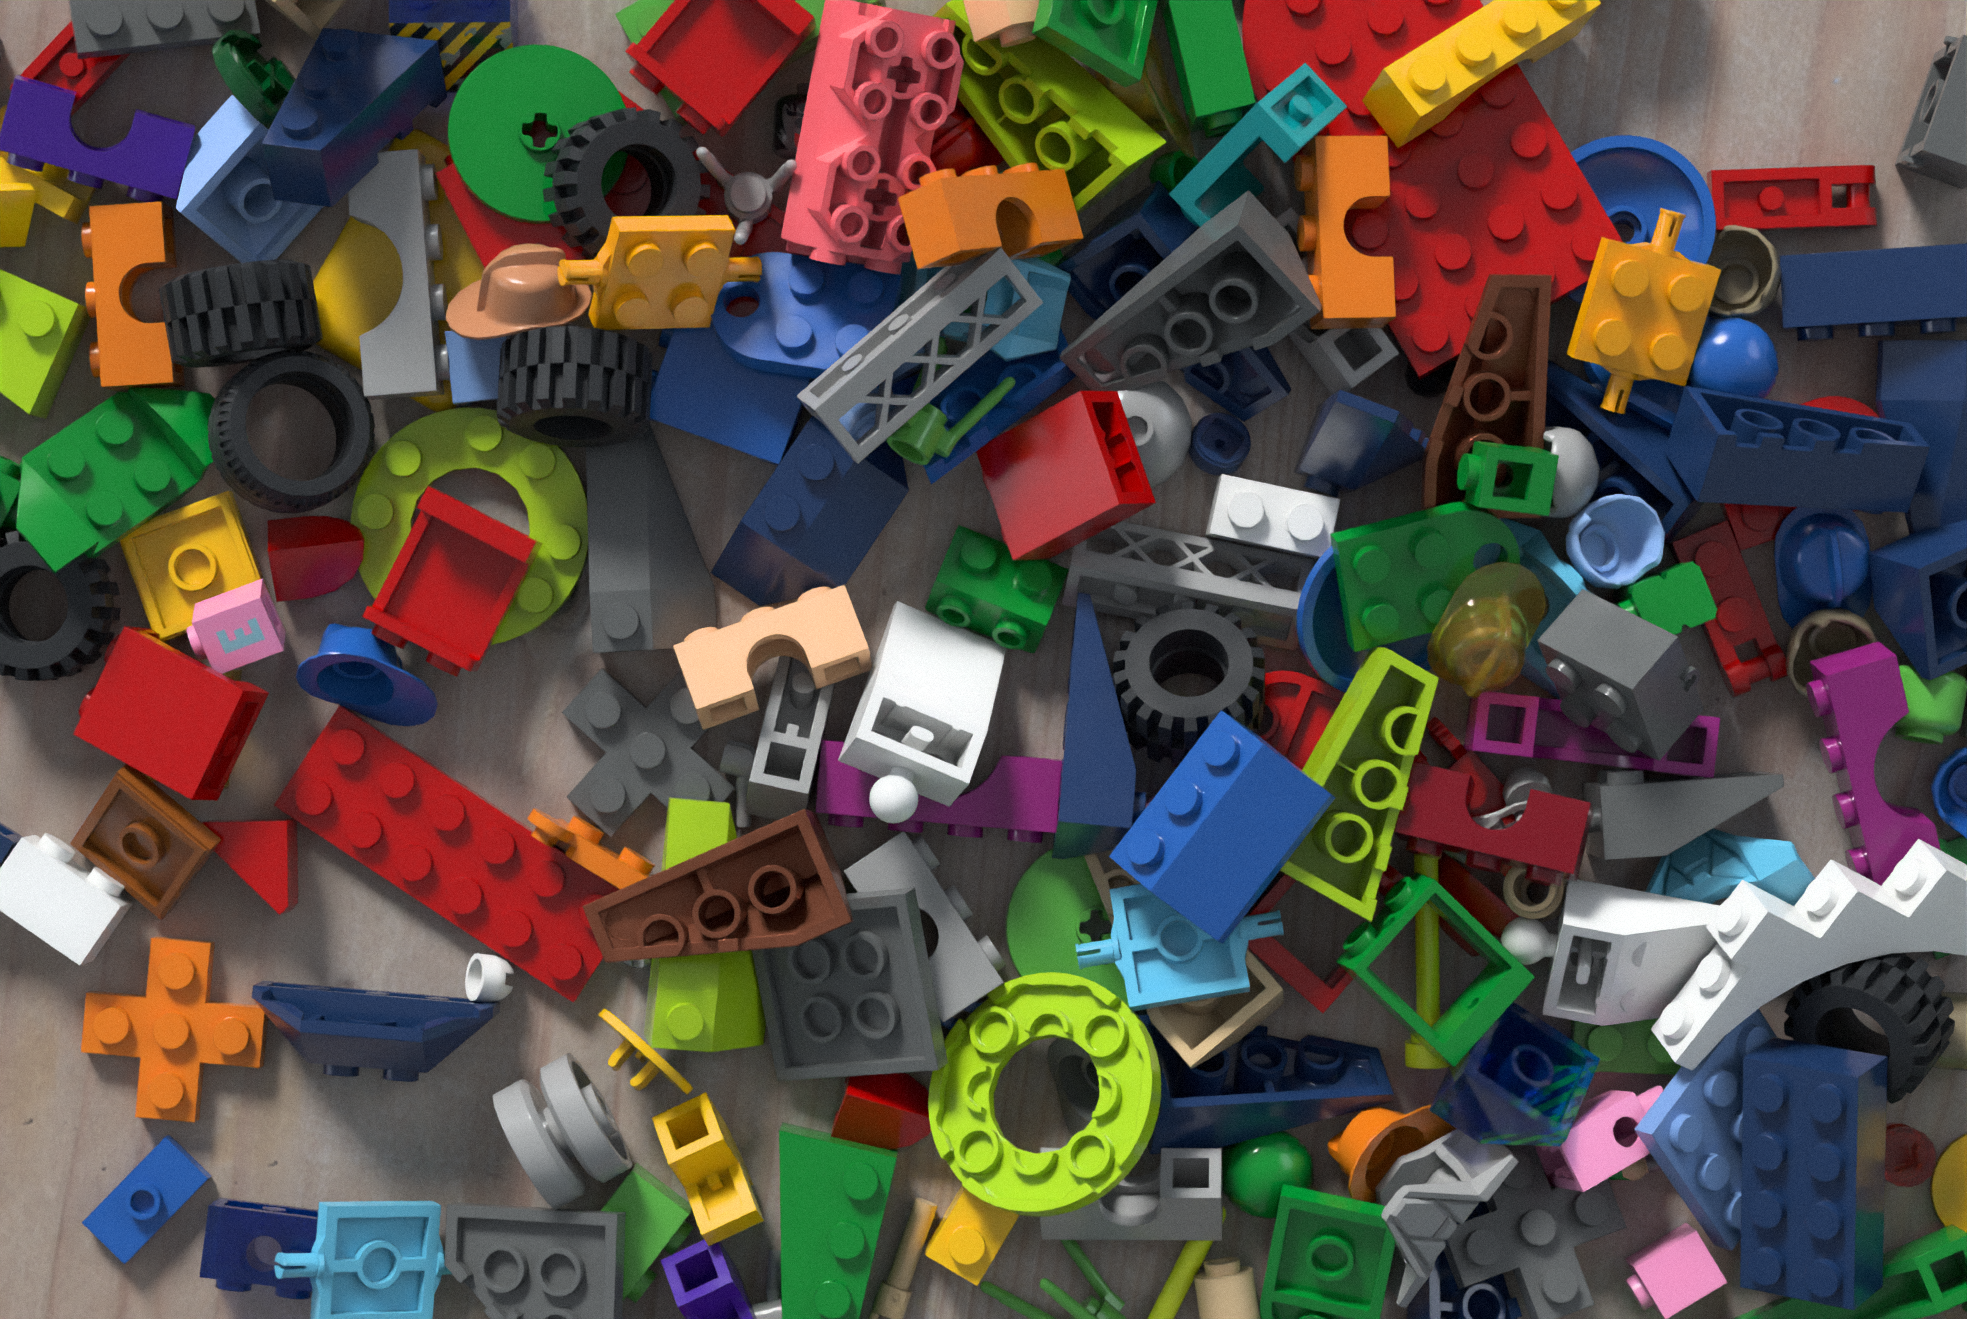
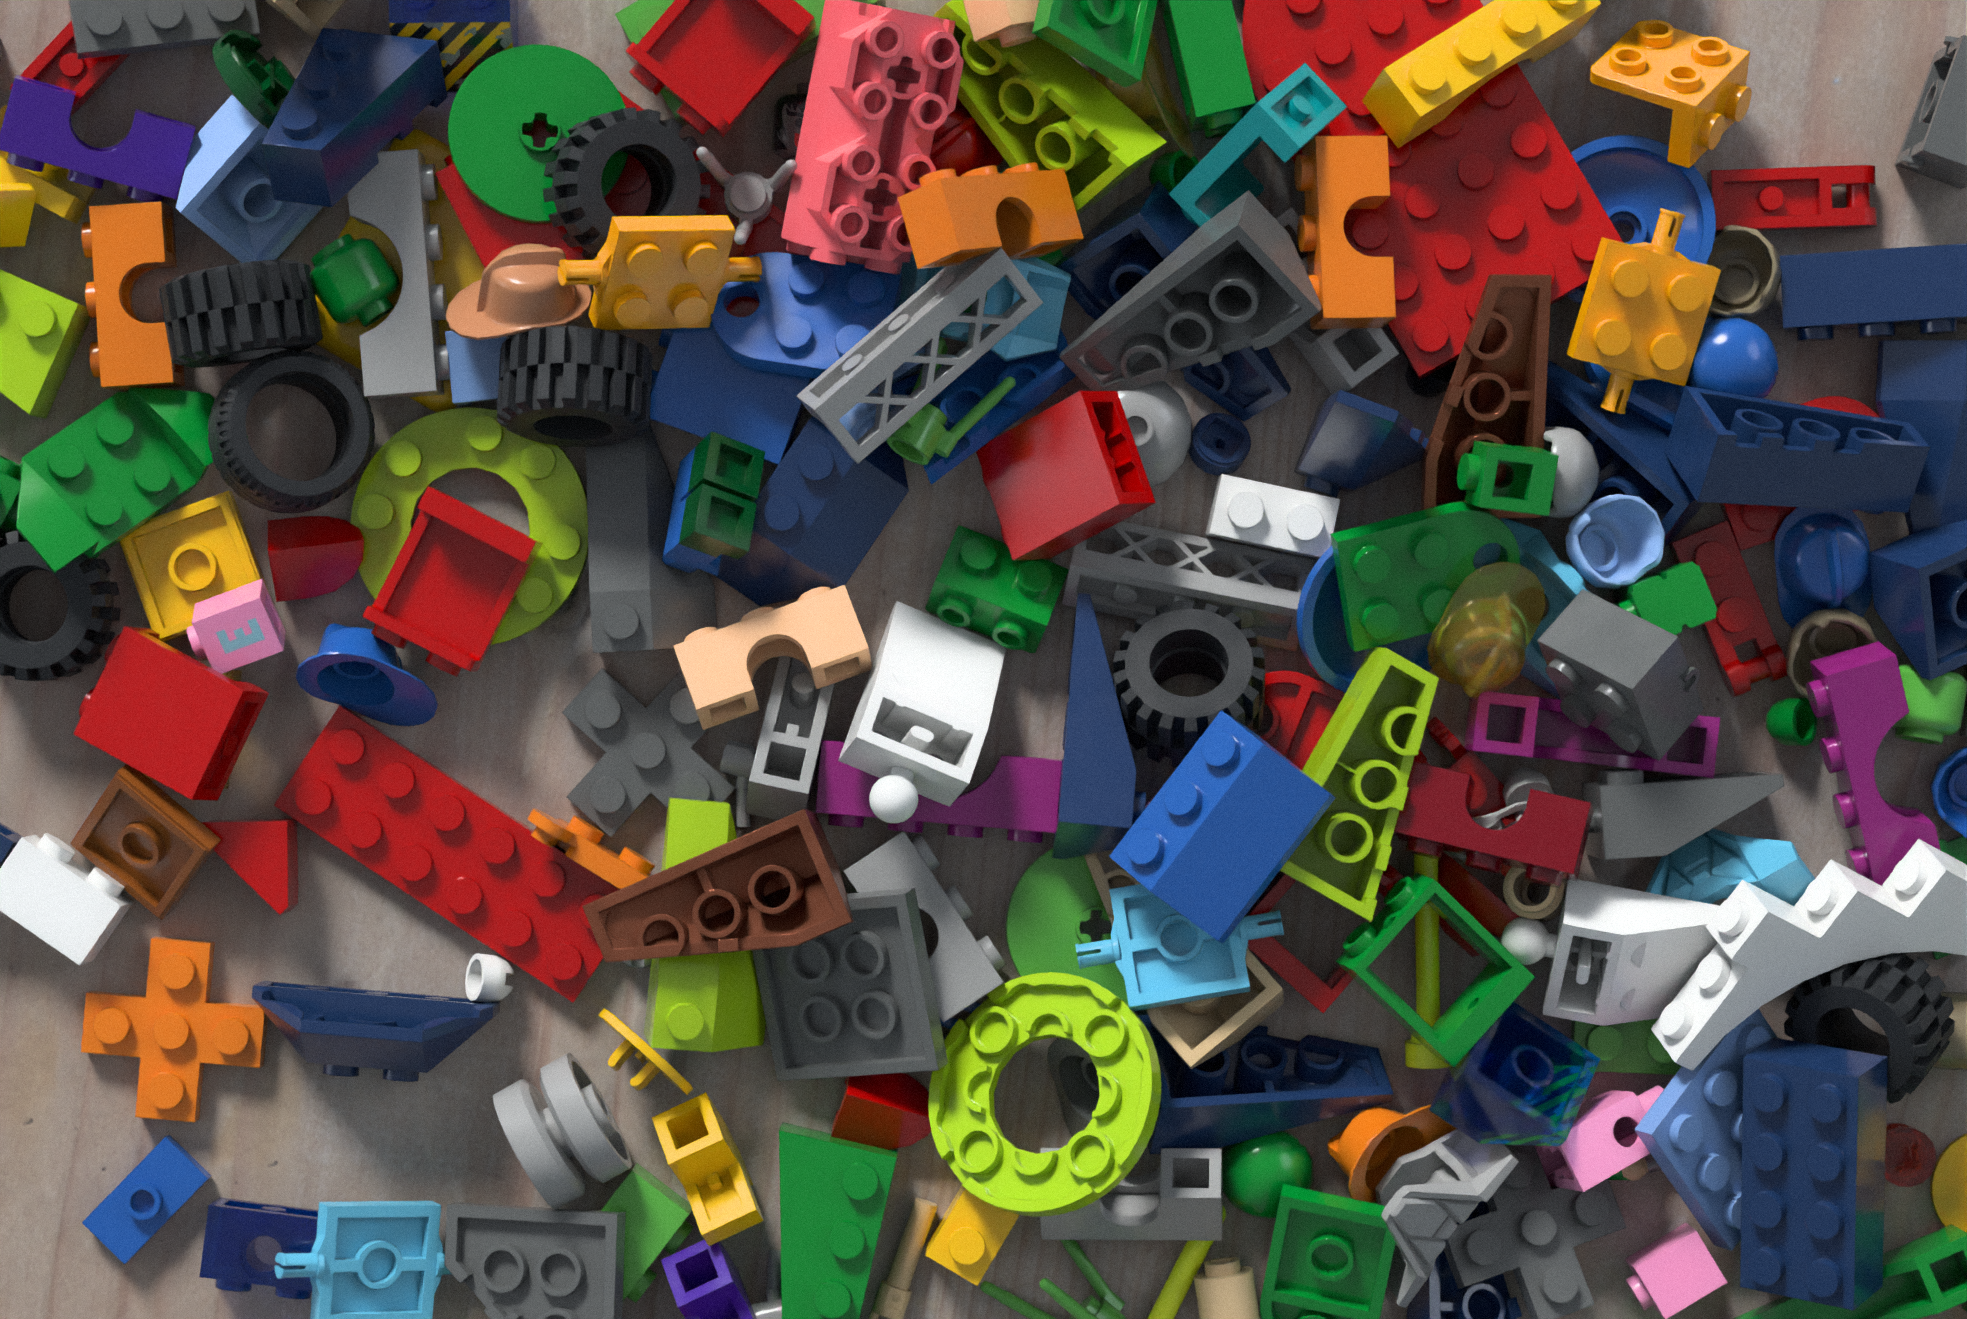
none -> green head [310,234,399,327]
none -> dark green hips [662,431,765,576]
none -> light orange bracket [1590,20,1752,168]
none -> green hinge [1766,698,1818,746]

